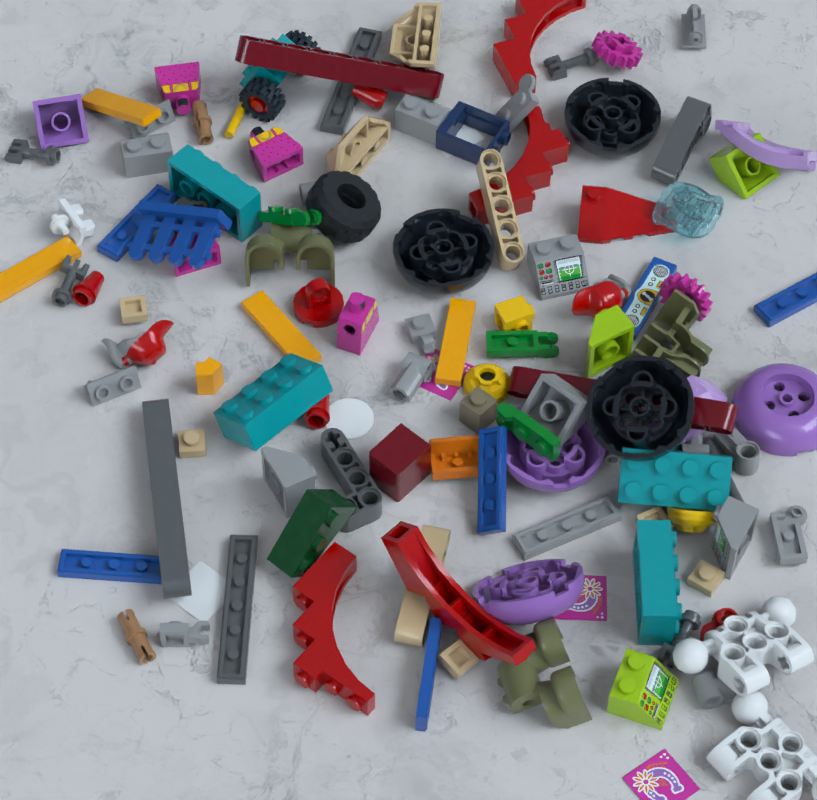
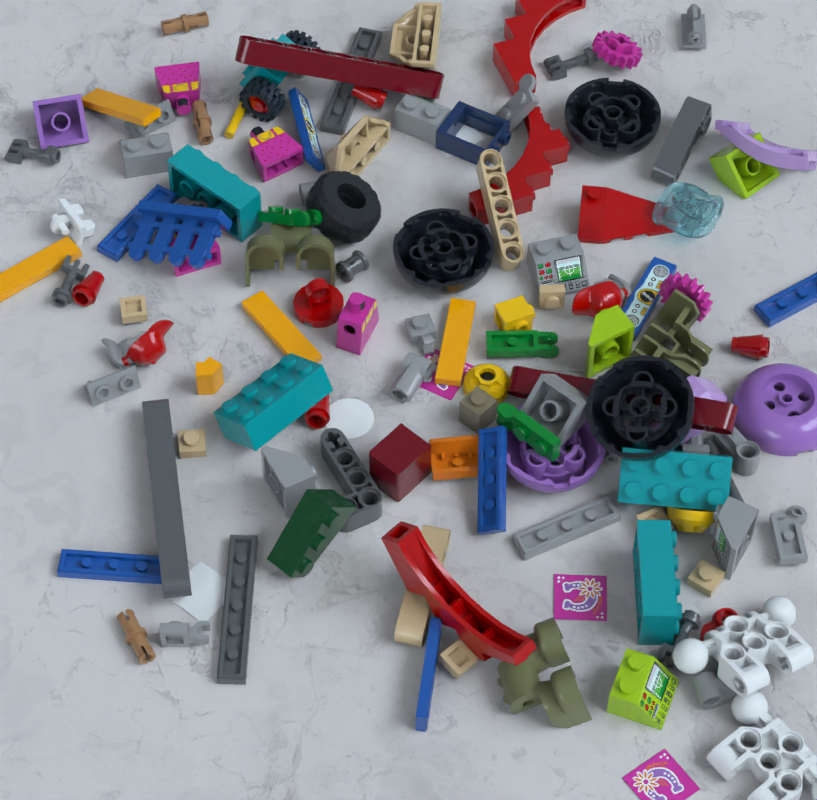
red arch [292,542,375,716] -> none
medium lavender brick [472,559,584,625] -> none
none -> medium nougat pin [161,11,209,36]
none -> blue tile [288,87,326,172]
none -> dark grey bush [336,250,369,282]
none -> tan plate [538,284,565,309]
none -> red cone [731,334,770,360]

